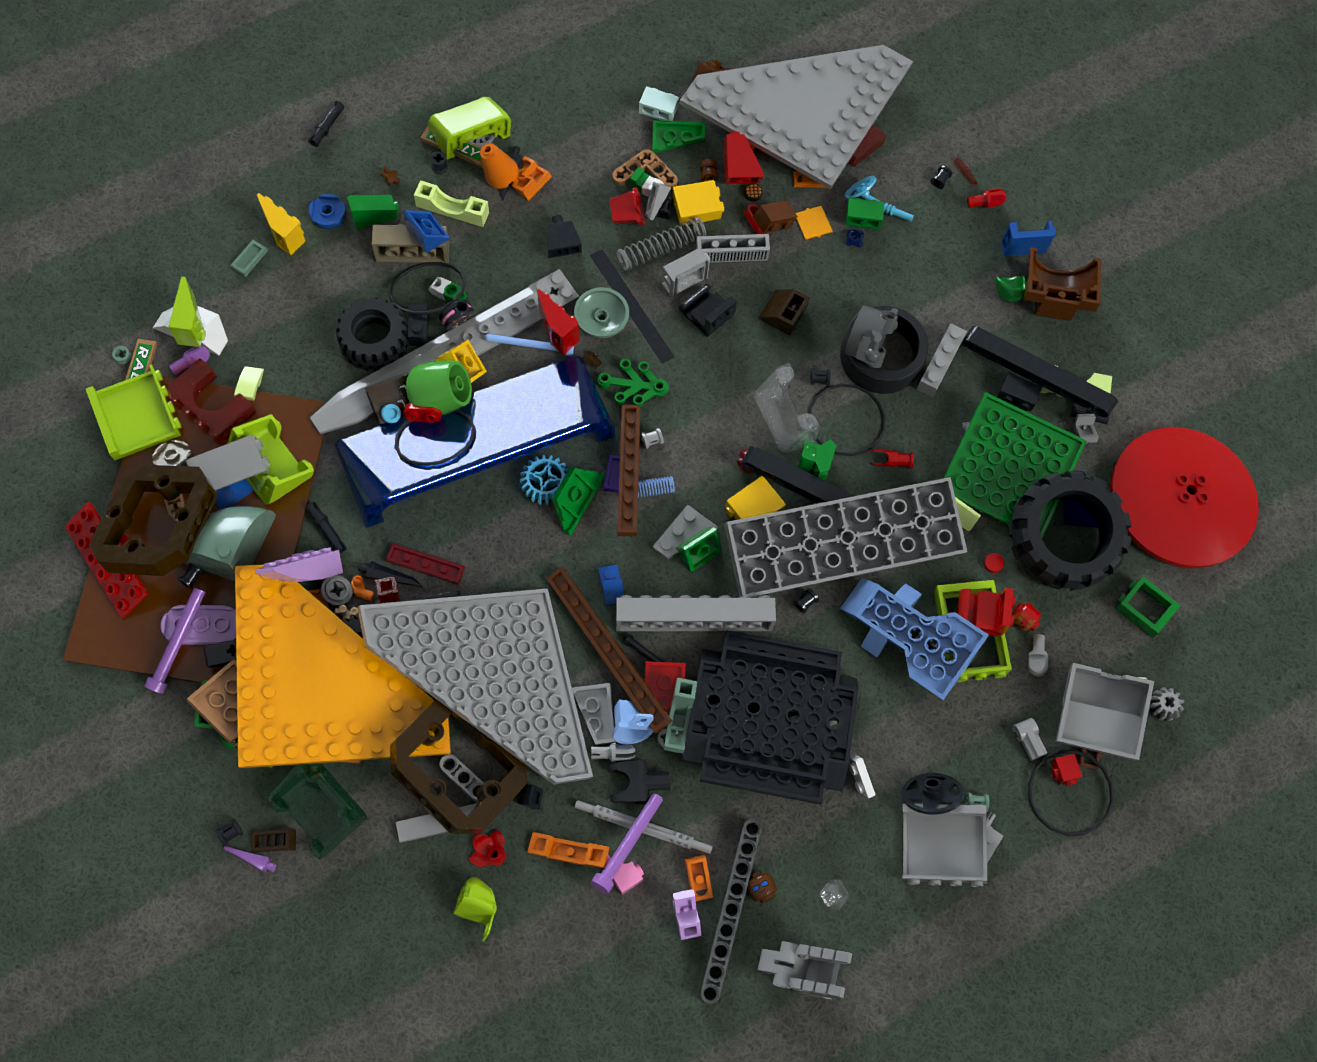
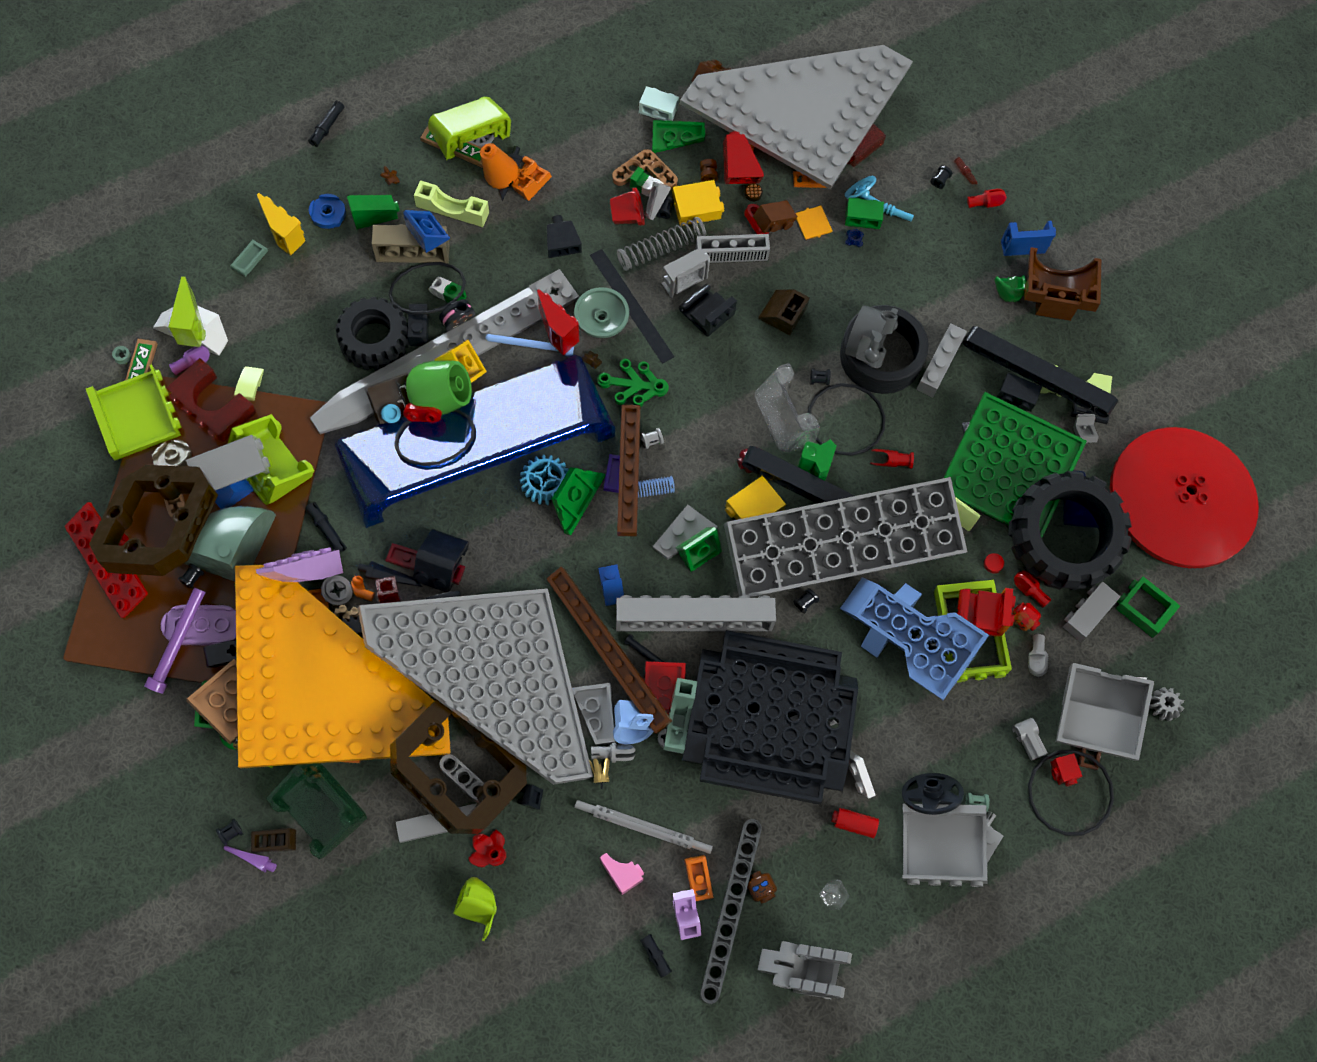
black bush [430,151,448,174] -> none
orange slope [527,832,609,868] -> none
medium lavender piece [590,793,663,894] -> none
black connector [609,760,670,804] -> none
none -> black piece [413,529,469,593]
none -> pearl gold piece [589,758,610,789]
none -> black pin [640,934,672,978]
none -> red brick [831,807,879,839]
none -> red arm [1014,571,1051,608]
none -> light grey brick [1063,582,1121,642]

